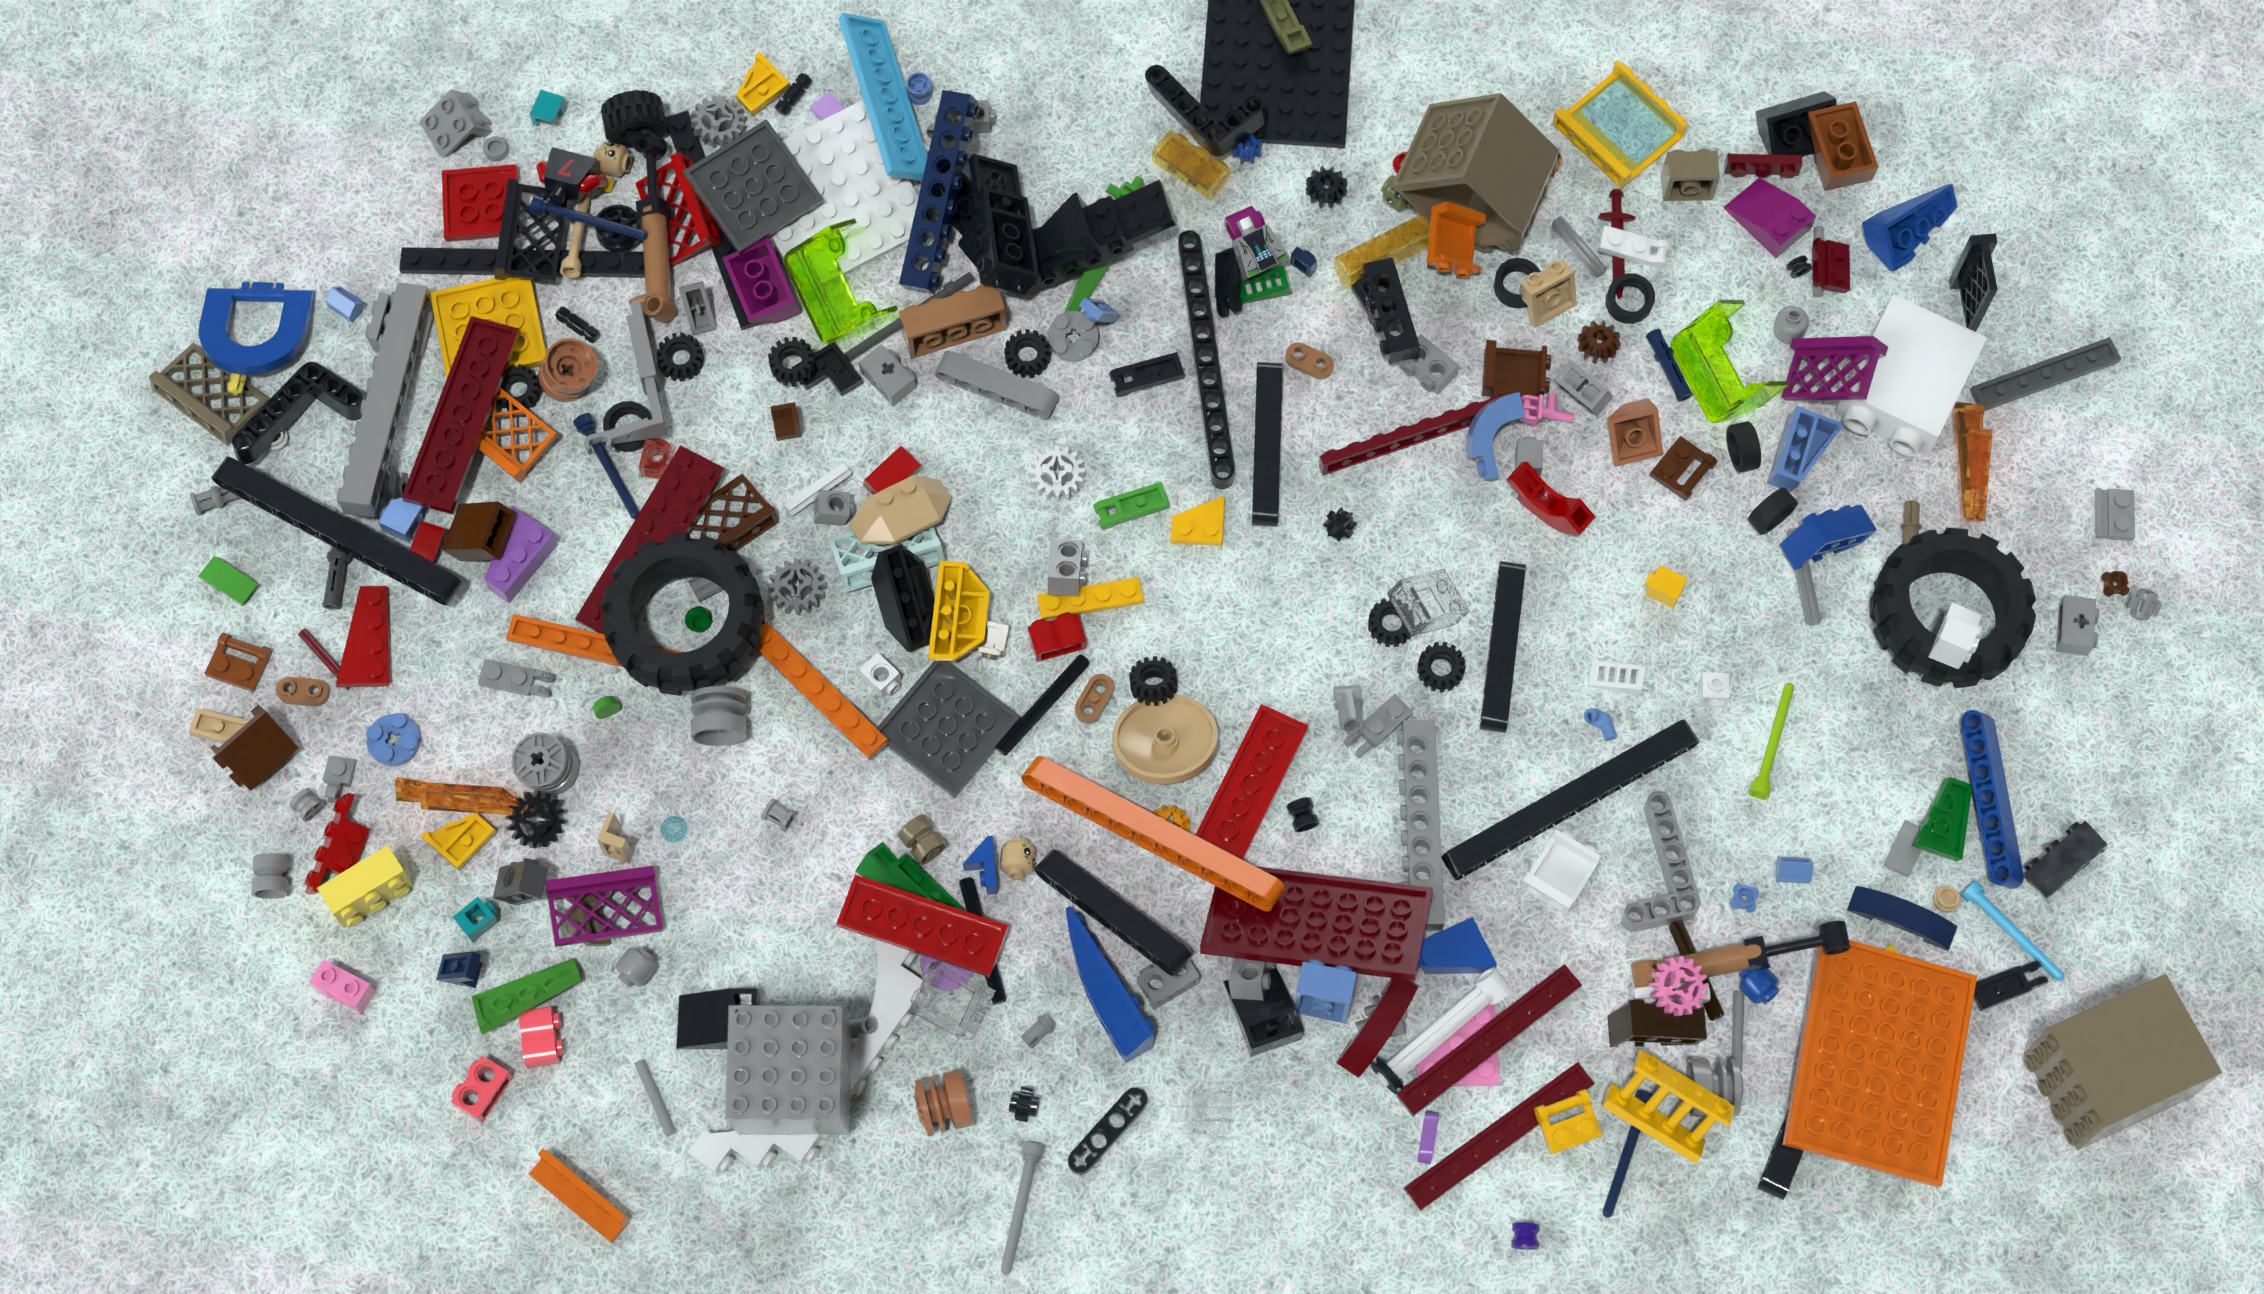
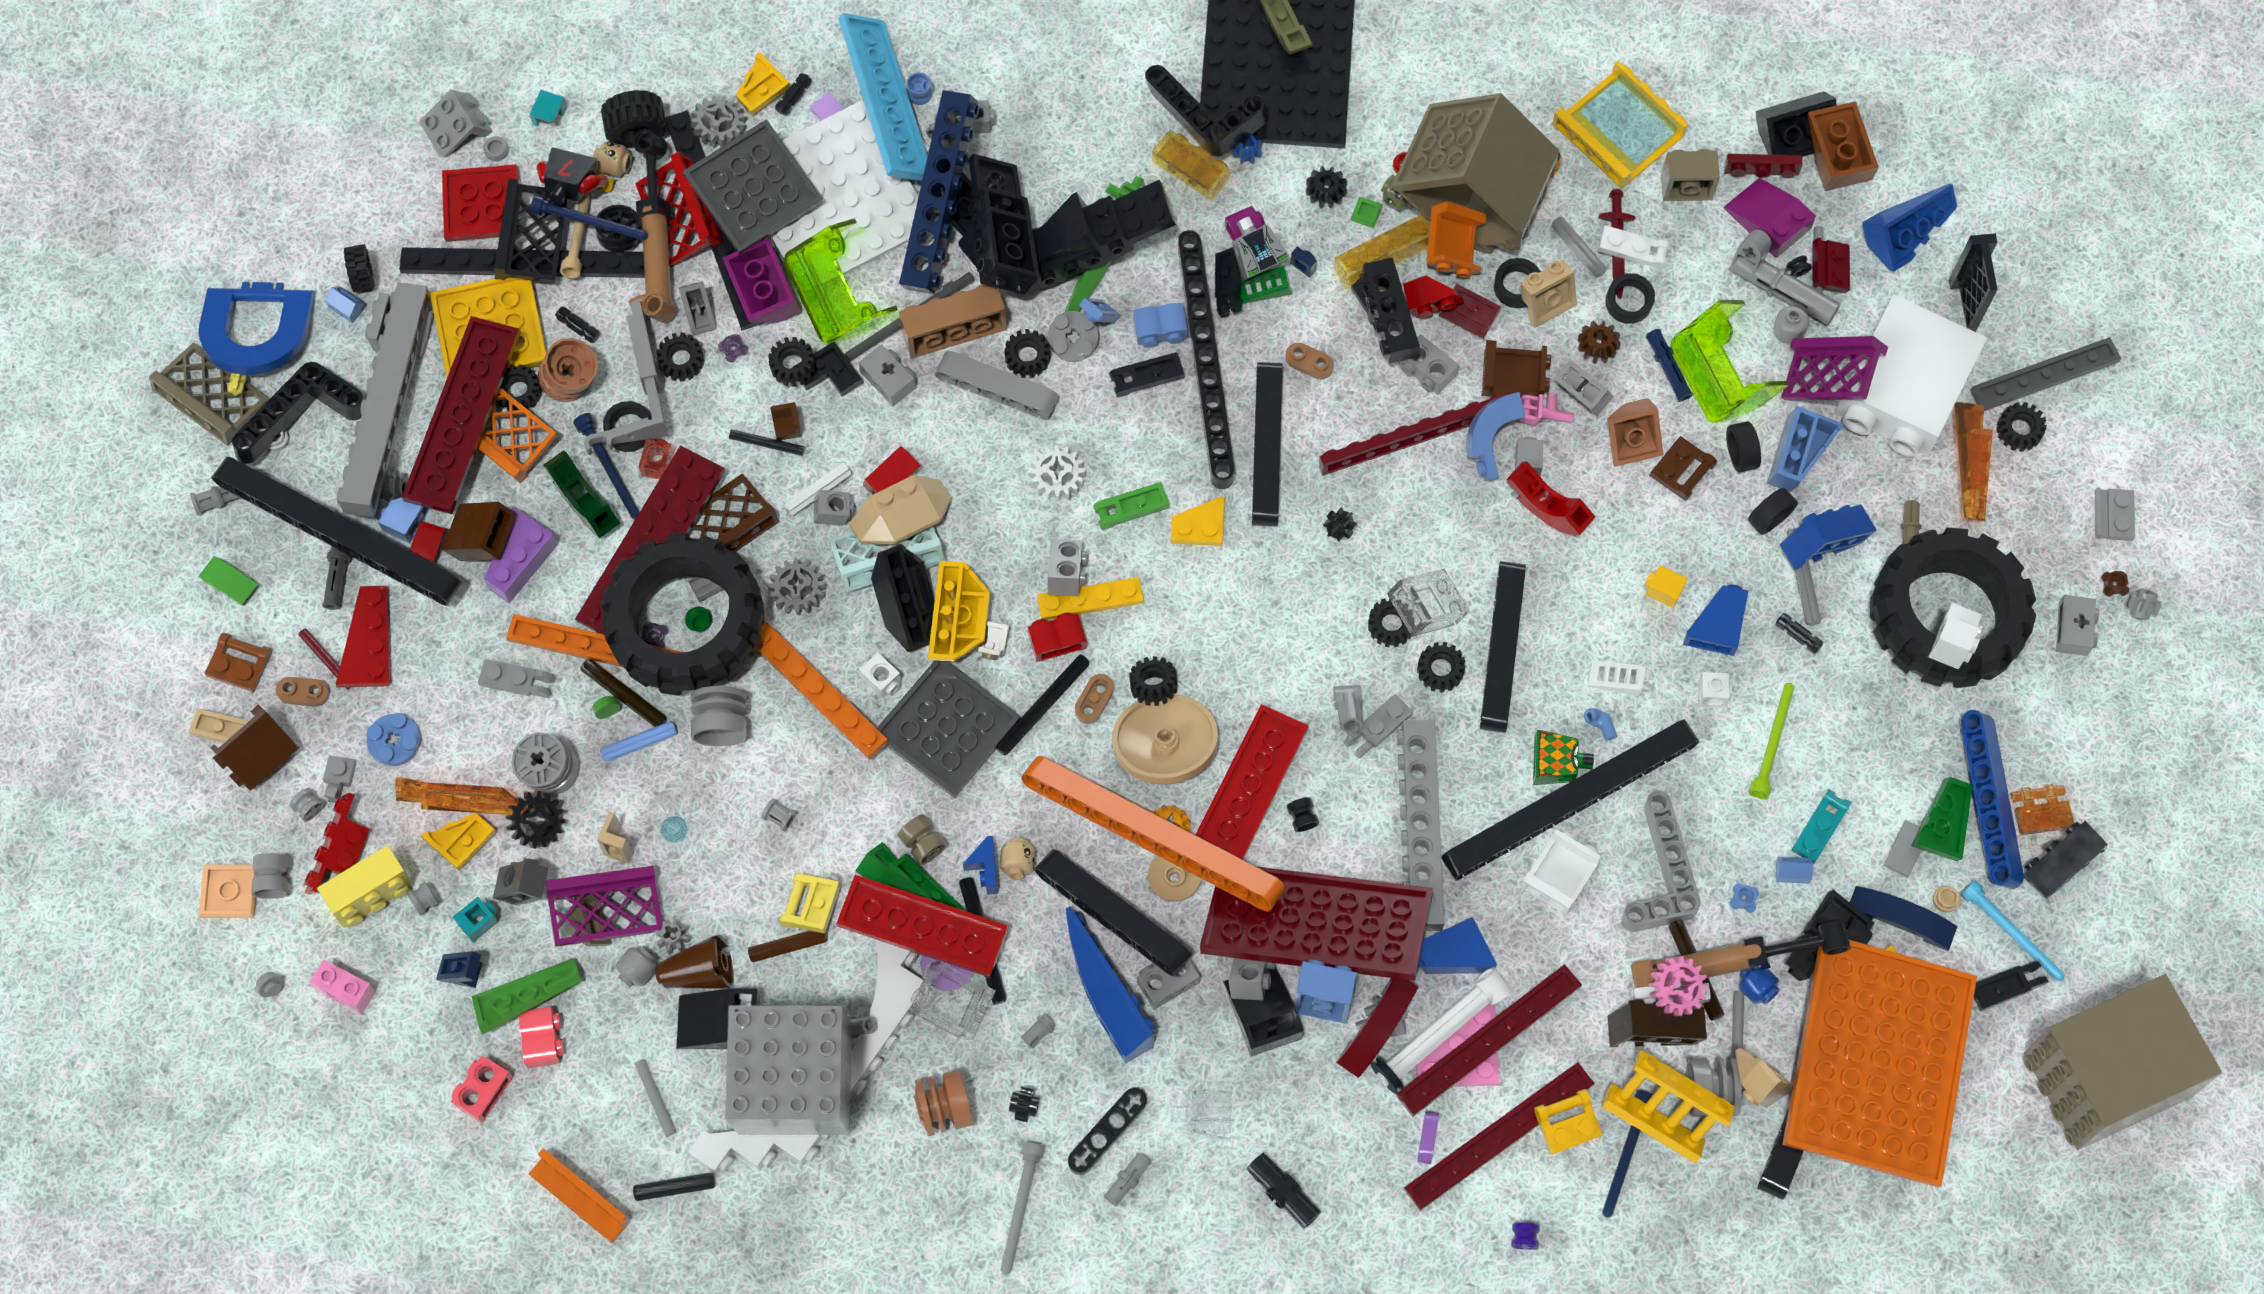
none -> light nougat tile [199,865,257,918]
none -> light grey plate [256,972,283,997]
none -> black tyre [344,244,374,292]
none -> light grey wheel [406,882,439,915]
none -> dark green arch [543,450,620,539]
none -> dark brown axle [580,659,667,727]
none -> light blue axle [600,721,677,762]
none -> black axle [633,1173,715,1201]
none -> clear purple plate [640,622,668,648]
none -> light grey gear [655,919,690,954]
none -> reddish brown cone [655,934,734,989]
none -> clear purple plate [718,334,748,362]
none -> black bar [729,429,805,456]
none -> reddish brown axle [748,930,827,962]
none -> light yellow plate [779,873,840,934]
none -> light grey pin [1103,1153,1151,1207]
none -> medium blue brick [1133,303,1188,348]
none -> tan dish [1148,856,1201,902]
none -> black piece [1246,1152,1321,1230]
none -> bright green tile [1351,196,1383,228]
none -> red slope [1403,275,1464,319]
none -> dark red plate [1439,283,1501,340]
none -> torso [1533,730,1594,785]
none -> blue slope [1683,584,1749,656]
none -> light grey piece [1729,230,1841,325]
none -> tan wedge [1735,1048,1793,1108]
none -> black axle [1776,613,1823,654]
none -> black plate [1785,890,1874,981]
none -> teal plate [1791,789,1852,864]
none -> black tyre [1996,402,2047,452]
none -> clear orange plate [2010,784,2074,836]

